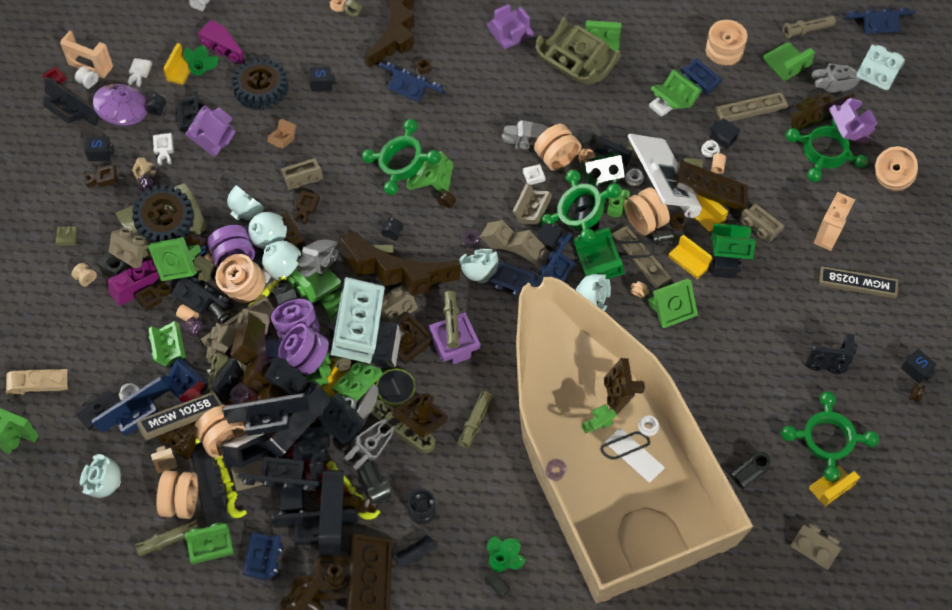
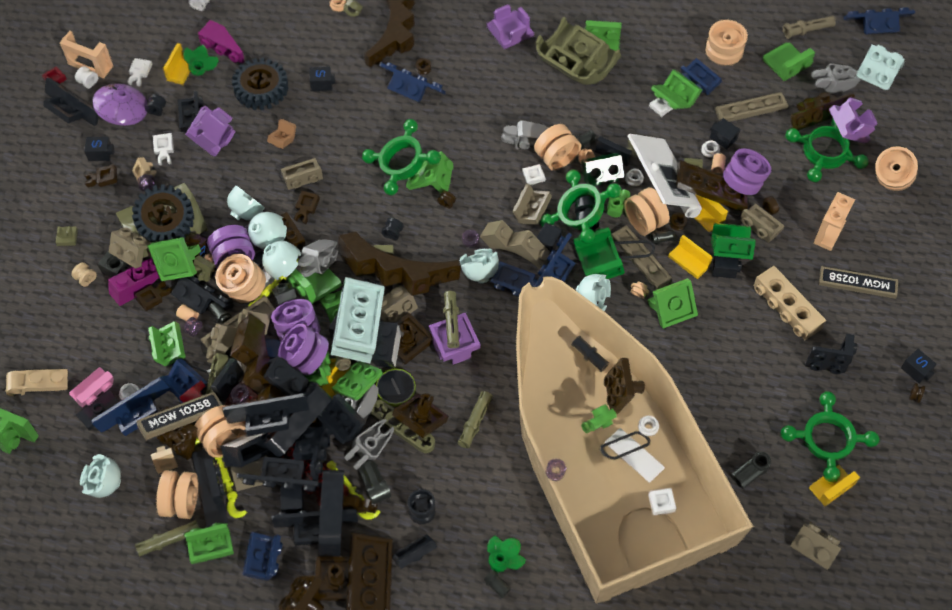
none -> bright pink bracket [69,367,113,408]
none -> black pin [571,336,610,372]
none -> white plate [649,488,676,515]
none -> medium lavender wheel [723,148,772,195]
none -> tan brick [754,266,826,340]
none -> dark brown tile [763,196,779,215]

